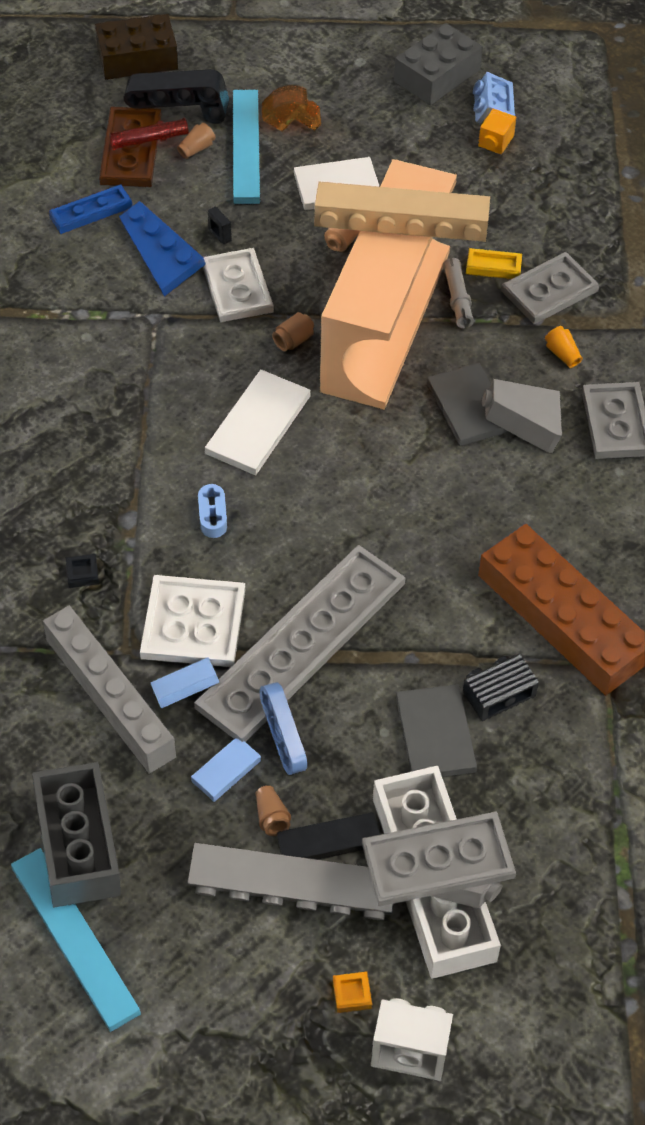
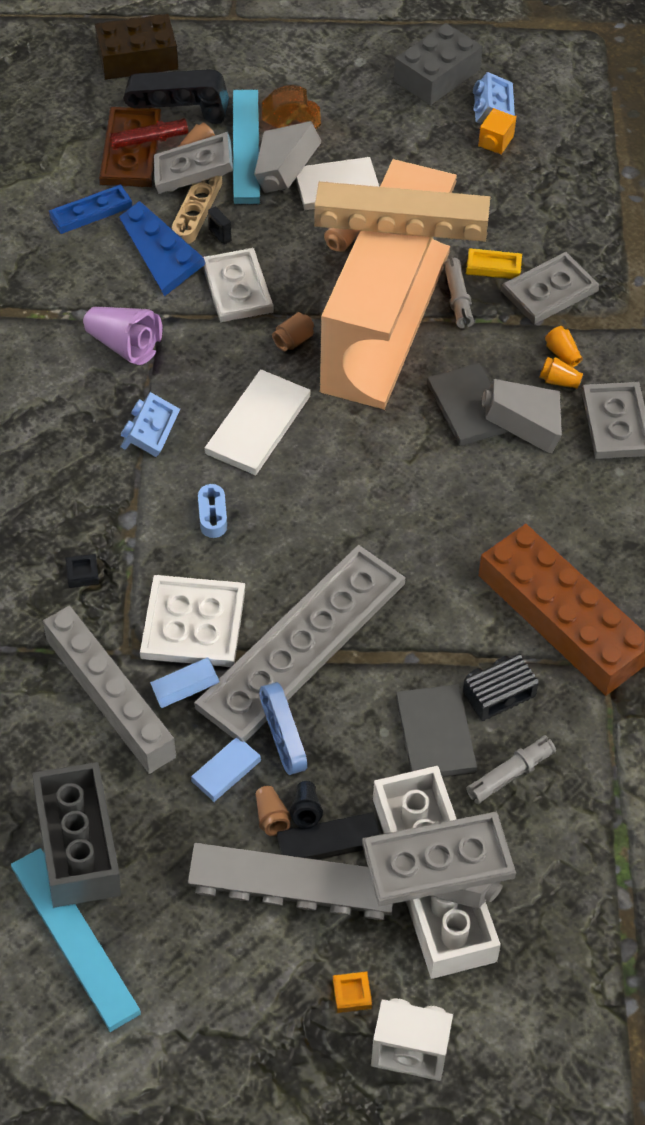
none -> lavender cone [83,307,163,365]
none -> light blue bracket [120,392,180,457]
none -> light grey plate [154,132,233,194]
none -> tan beam [172,176,222,244]
none -> light grey slope [254,121,321,193]
none -> black cone [290,781,323,828]
none -> light grey pin [466,735,556,804]
none -> light orange cone [539,357,583,389]

